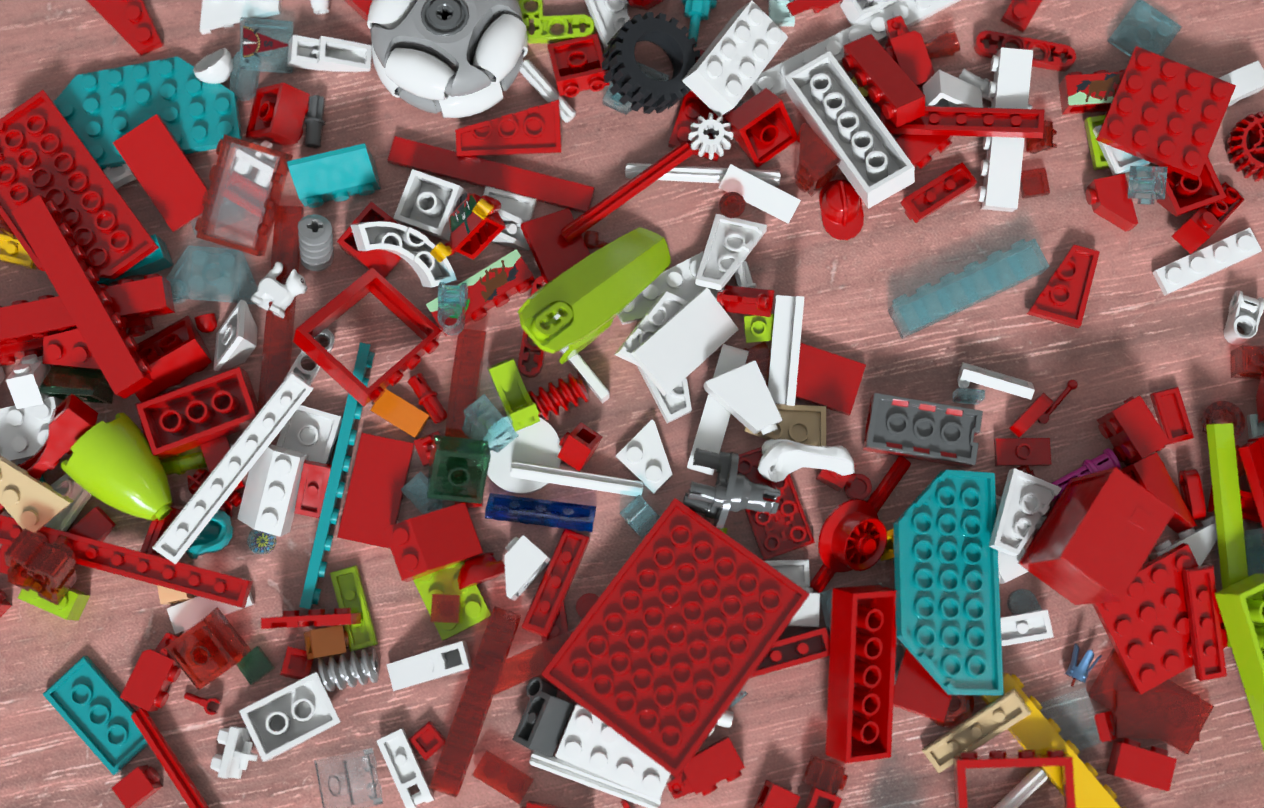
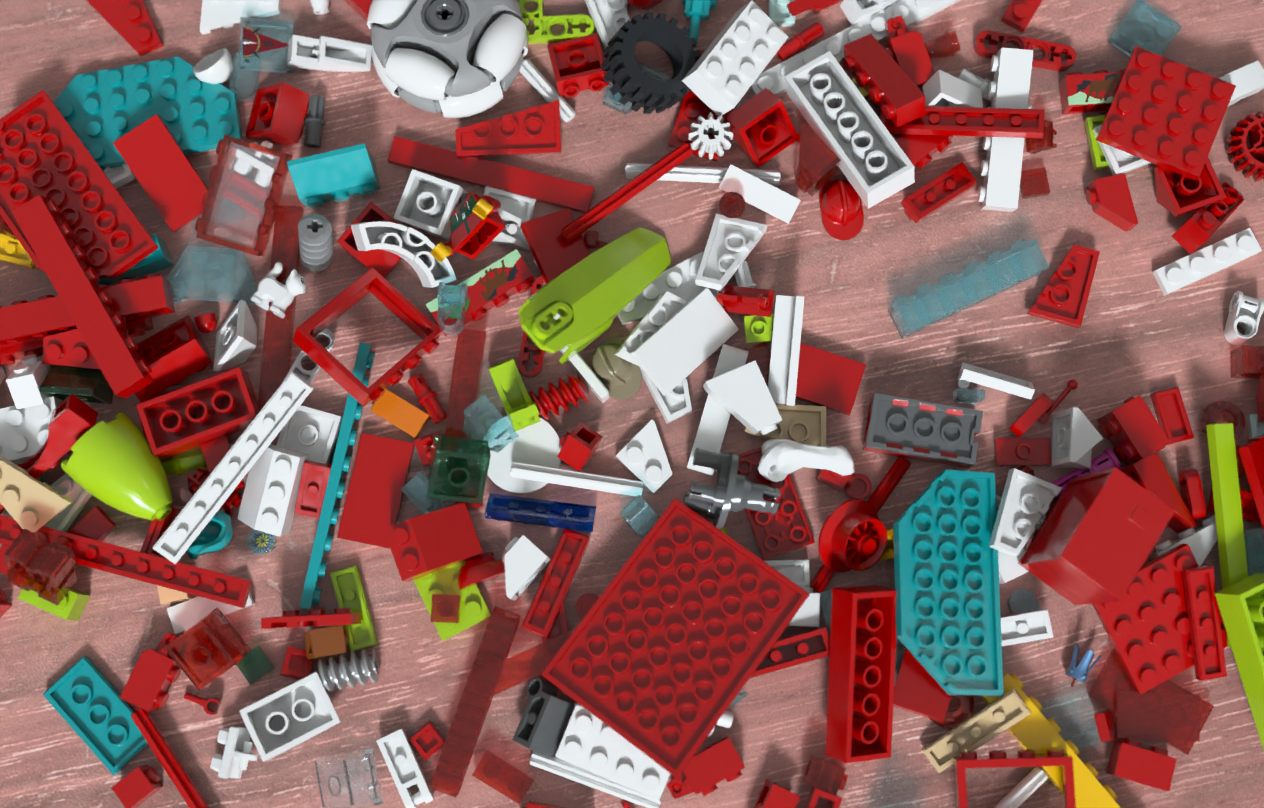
white slope [386,641,473,691] -> none
clear light blue brick [1128,166,1168,204] -> none
none -> dark tan piece [592,338,642,400]
none -> red axle [776,22,825,62]
none -> white slope [1049,407,1103,469]

